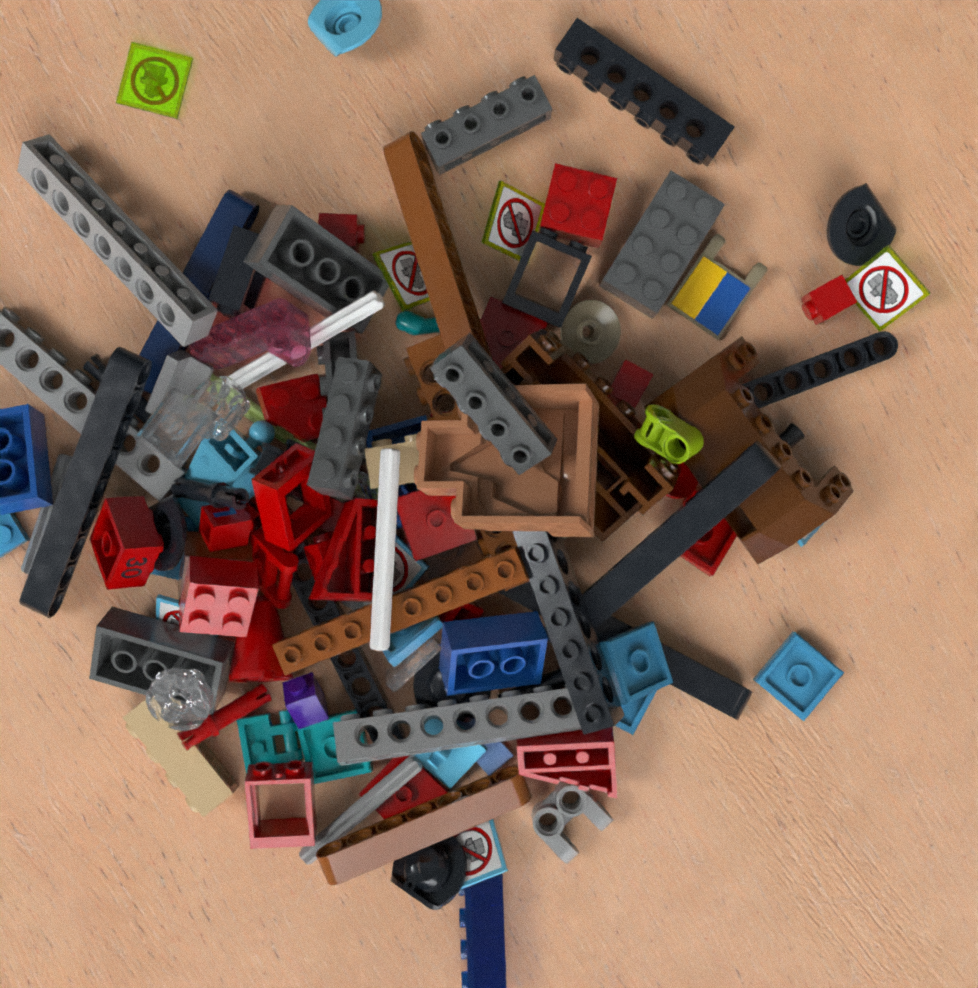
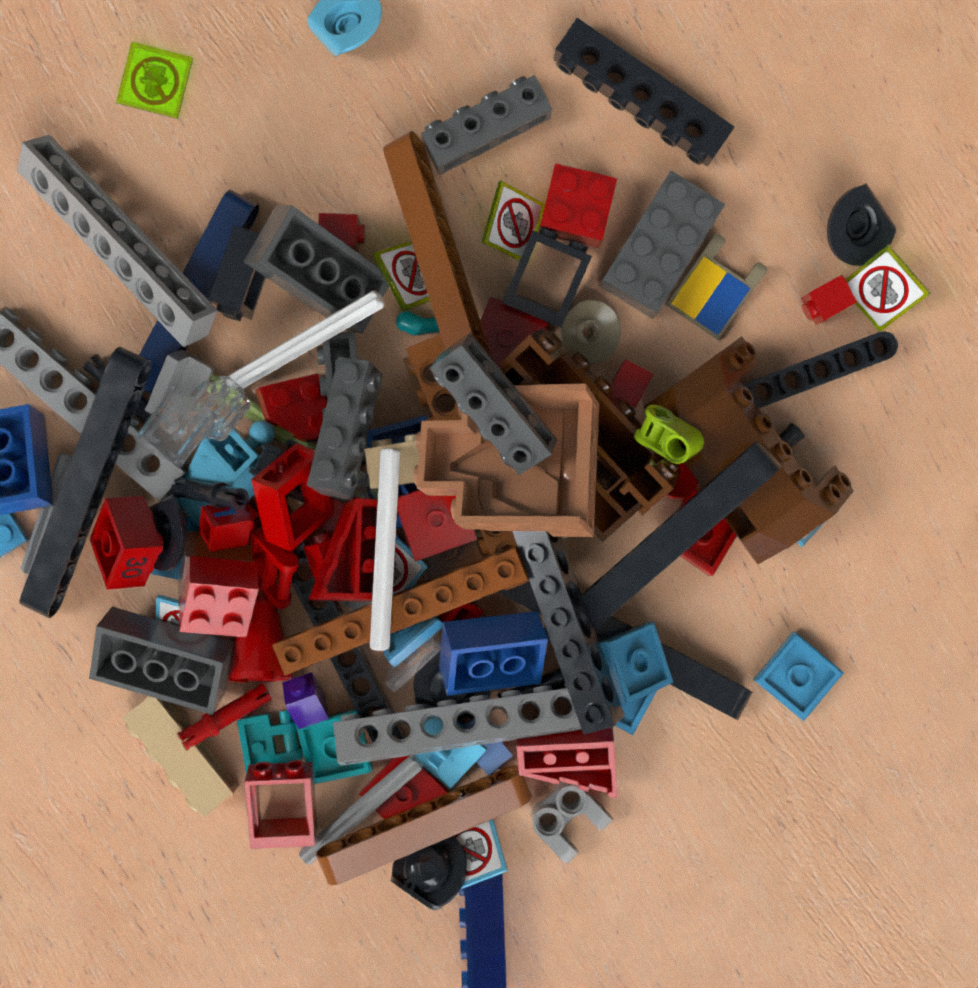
clear plate [146,668,214,731] -> none
clear pink beam [190,298,311,370] -> none

